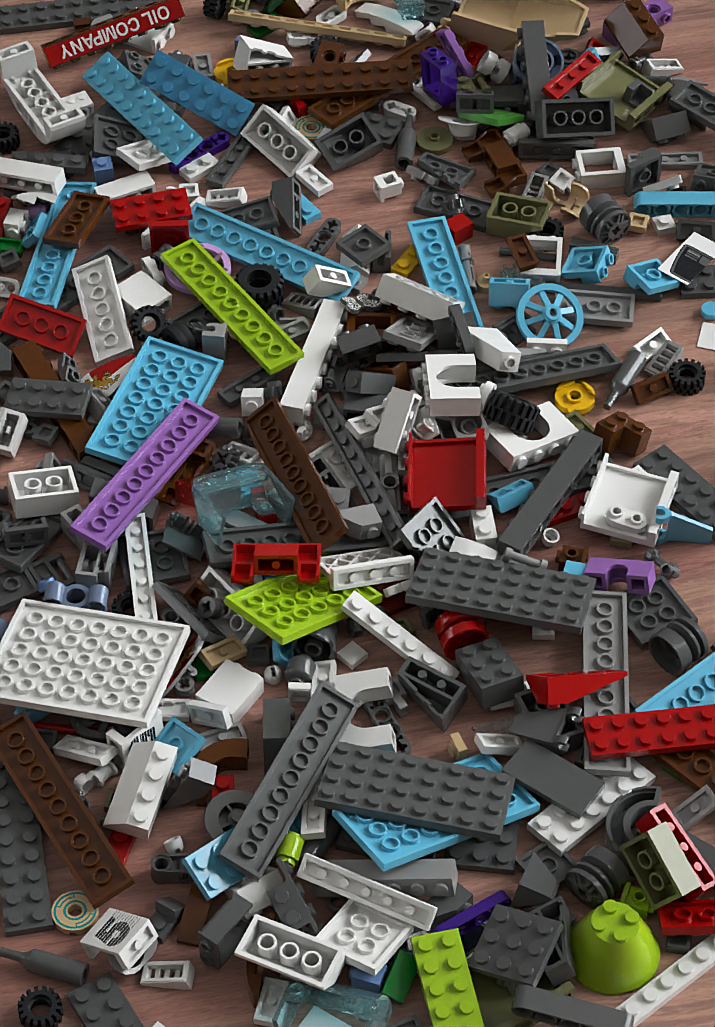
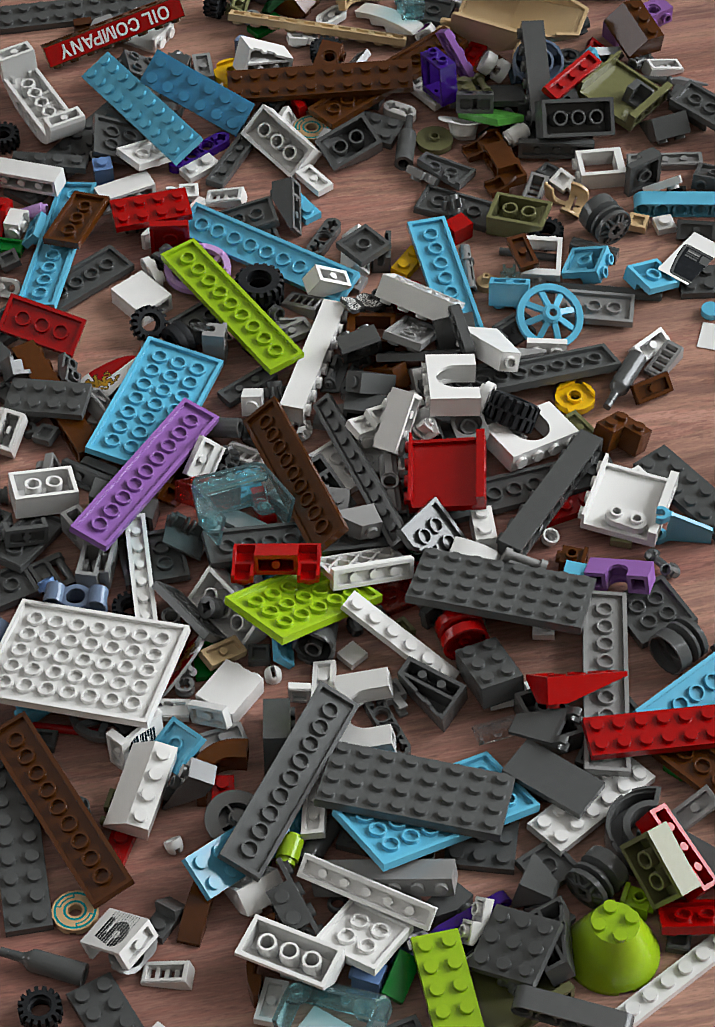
white slope [11,192,57,206] -> none
white plate [52,735,118,767] -> none
white head [61,90,94,119] -> none
white plate [71,255,135,367] -> none
white connector [72,760,118,796] -> none
dark grey piece [151,853,194,884] -> none
reddish brown slope [183,577,213,609] -> none
dark grey window [198,892,253,970] -> none
dark grey head [285,654,316,683] -> none
white brick [373,171,404,203] -> none
white plate [383,578,412,598] -> none
tan plate [447,732,467,762] -> none
white plate [474,733,523,756] -> none
medium azure slope [487,479,535,513] -> none
black tyre [669,358,706,396] -> none
none -> dark grey panel [0,355,31,382]
none -> white plate [182,435,226,486]
none -> white slope [459,896,494,946]

